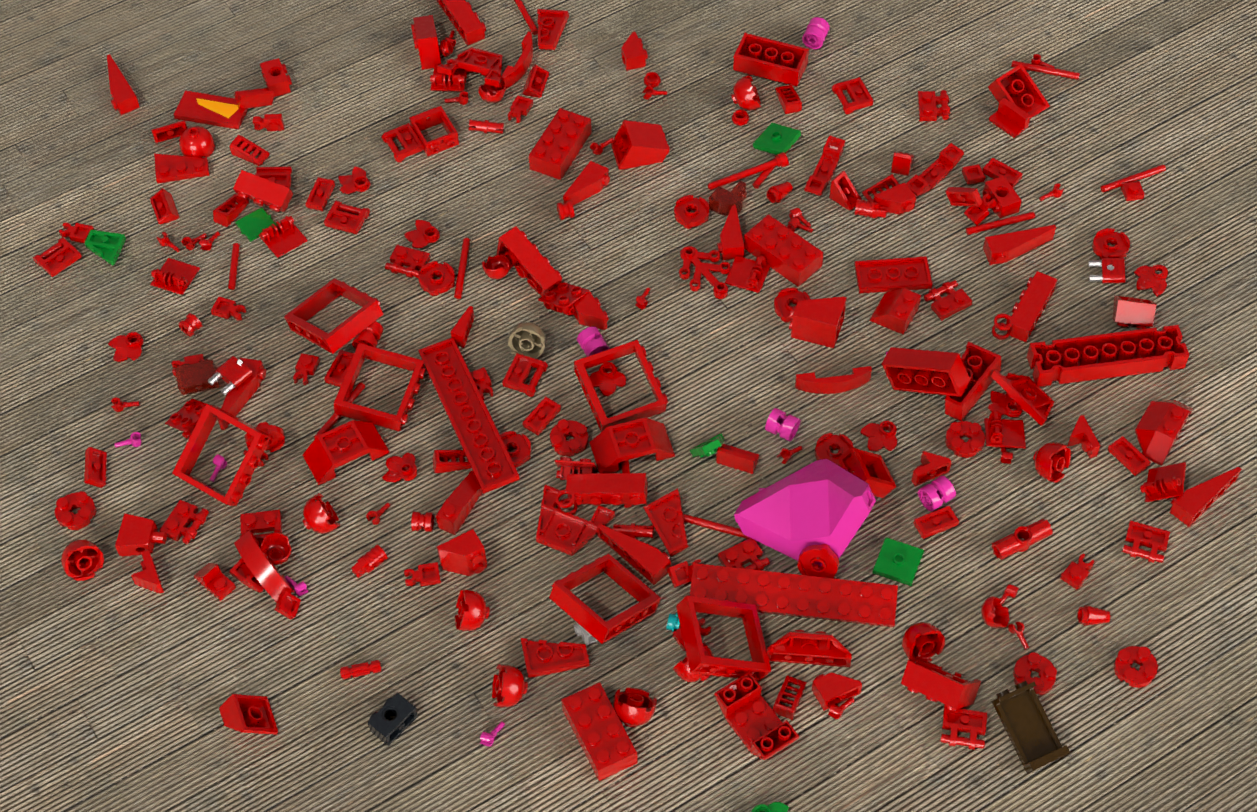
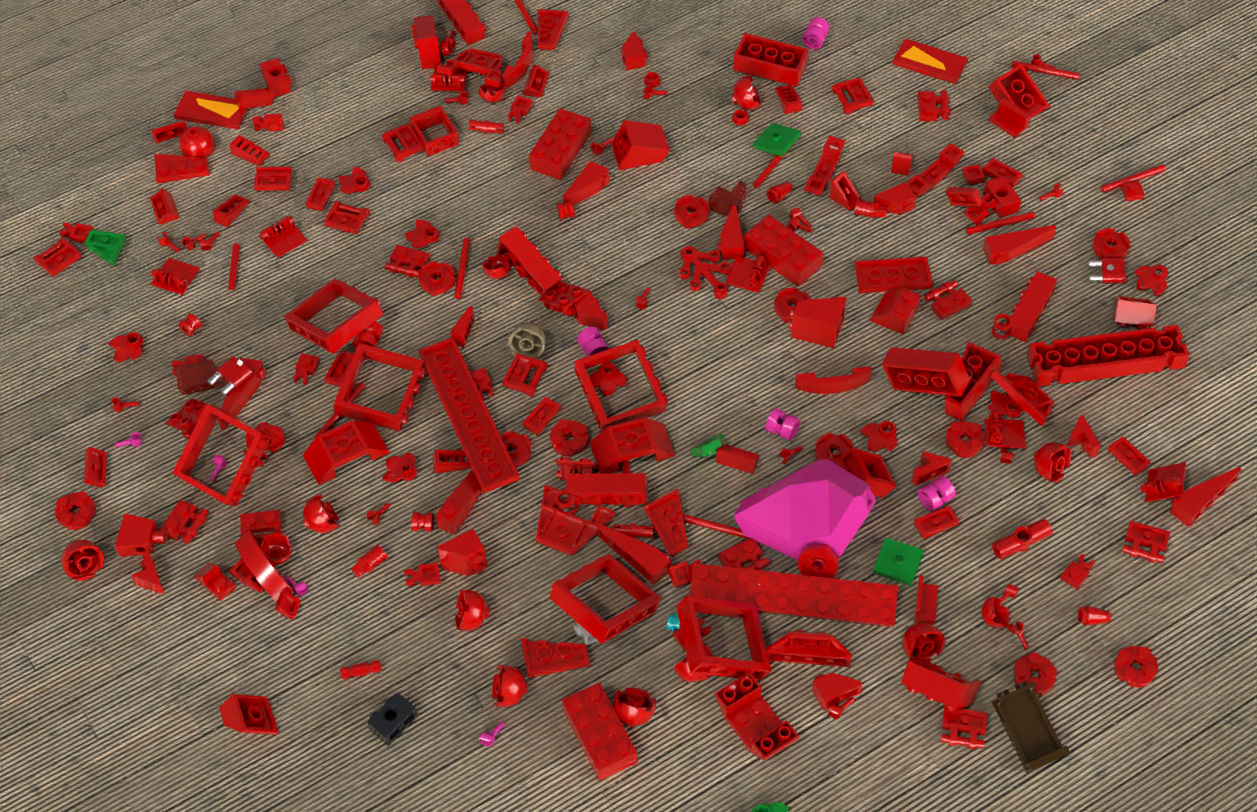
red slope [107,54,140,115] -> none
red plate [211,297,247,320] -> none
red brick [233,170,293,212] -> none
green piece [235,207,276,242] -> none
red piece [708,152,789,190] -> none
red slope [773,675,807,720] -> none
red slope [862,174,899,202] -> none
red wedge [1135,400,1193,466] -> none
none -> red tile [893,38,968,84]
none -> red panel [914,575,938,625]

